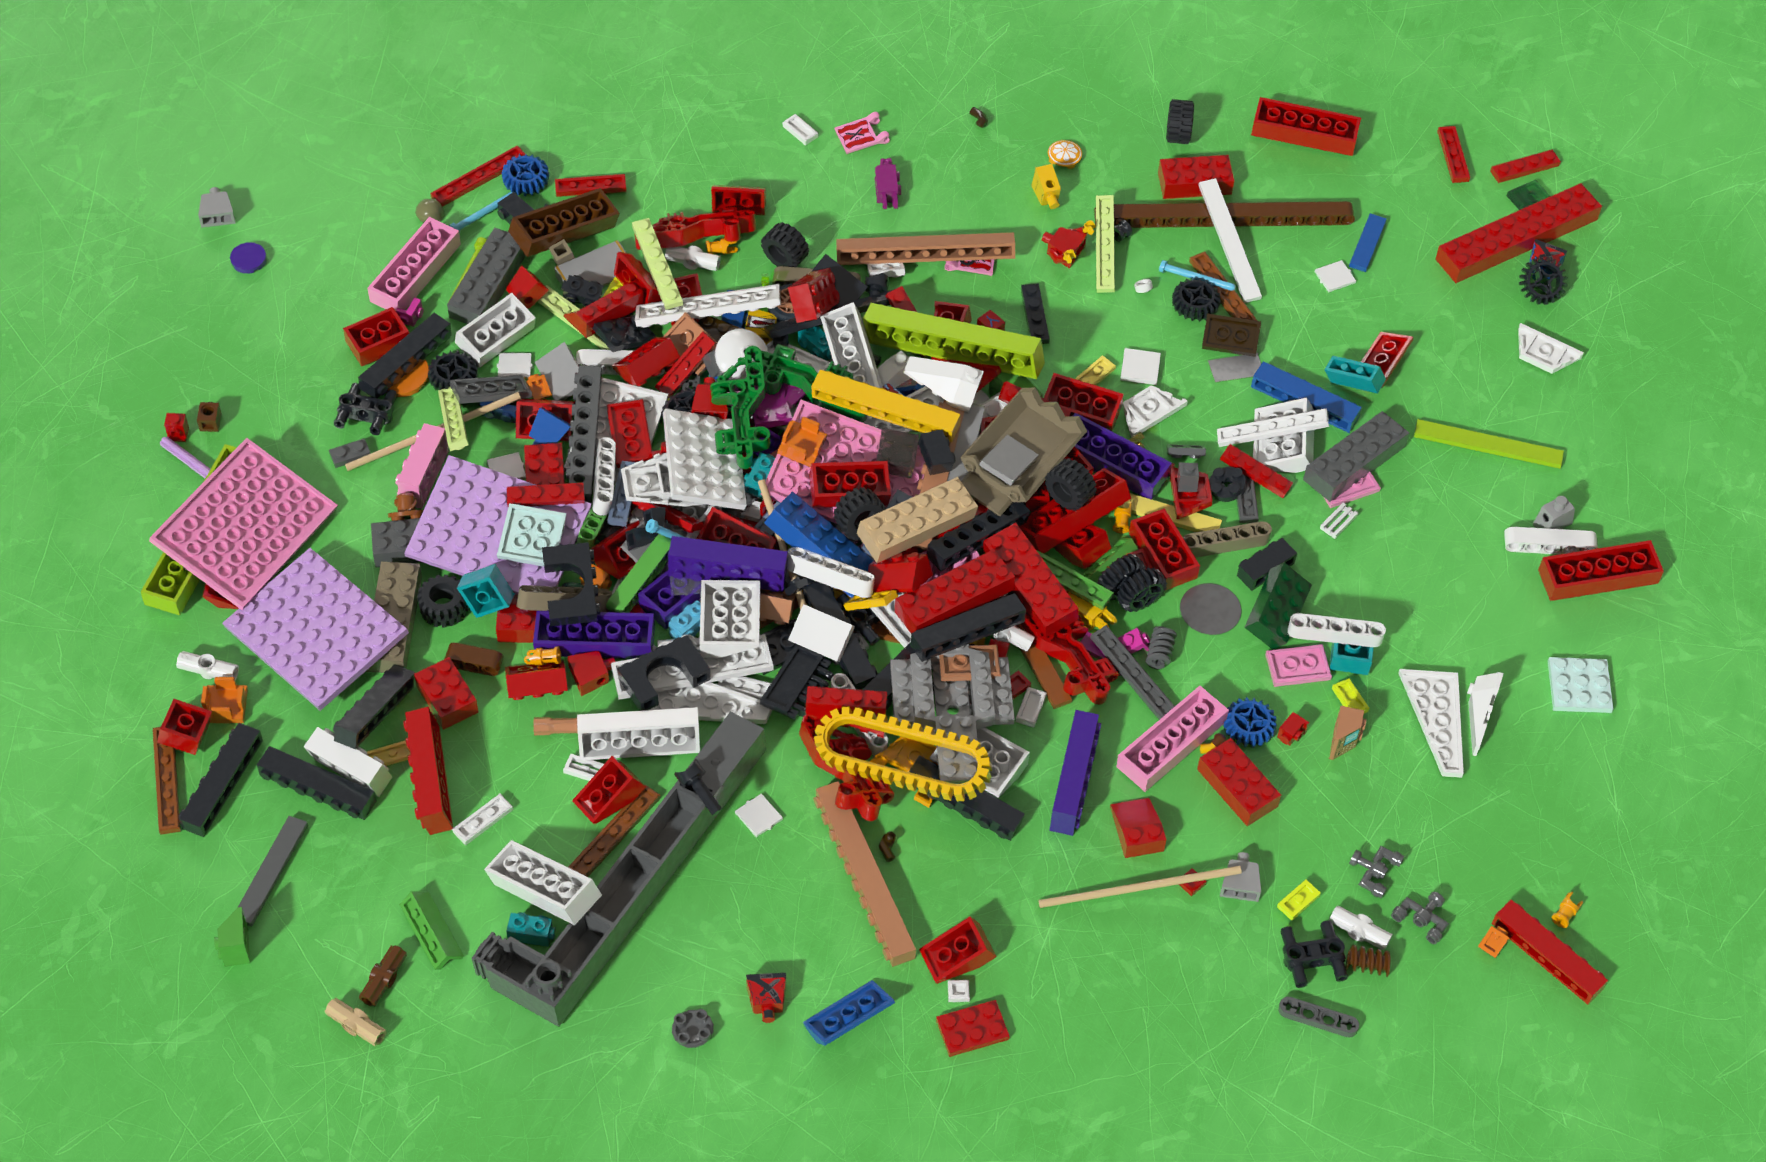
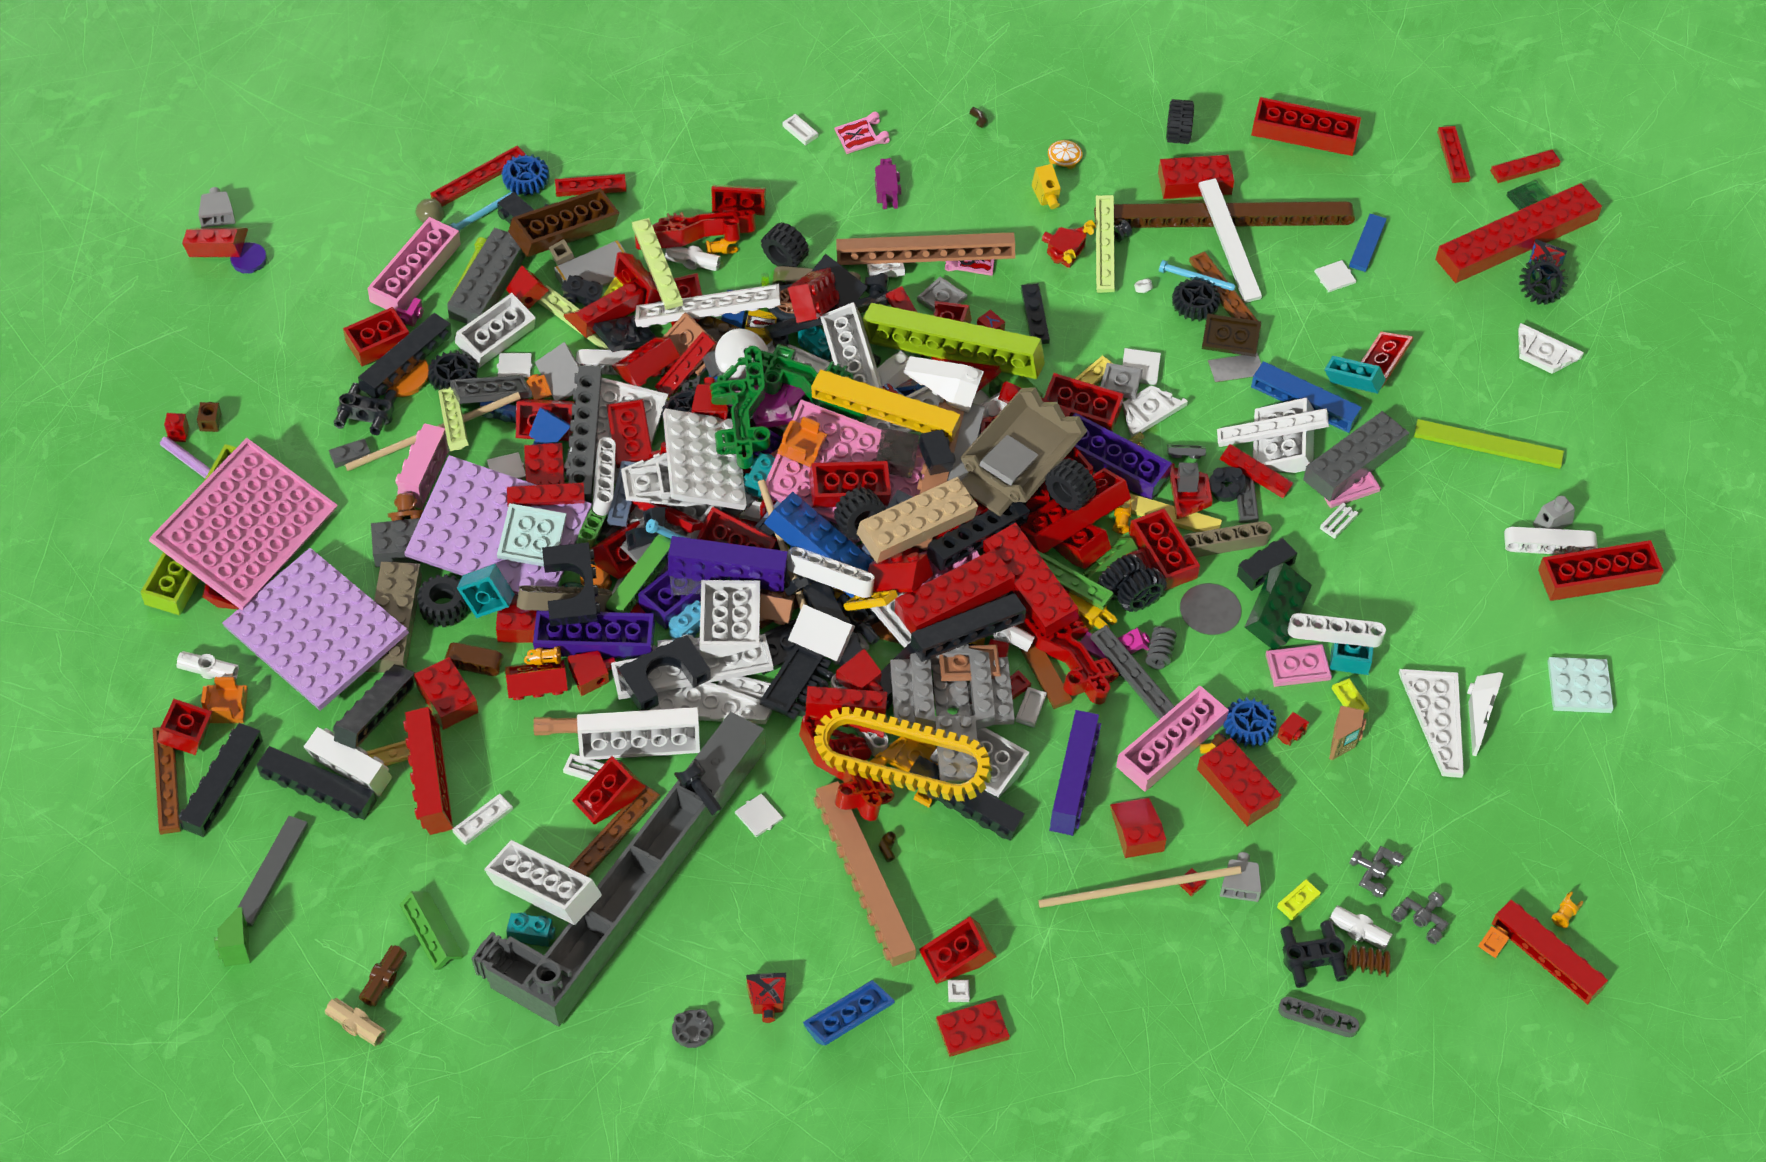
none -> red slope [182,228,248,257]
none -> red torso [836,649,884,691]
none -> light grey tile [917,277,967,312]
none -> light grey tile [1100,363,1143,400]

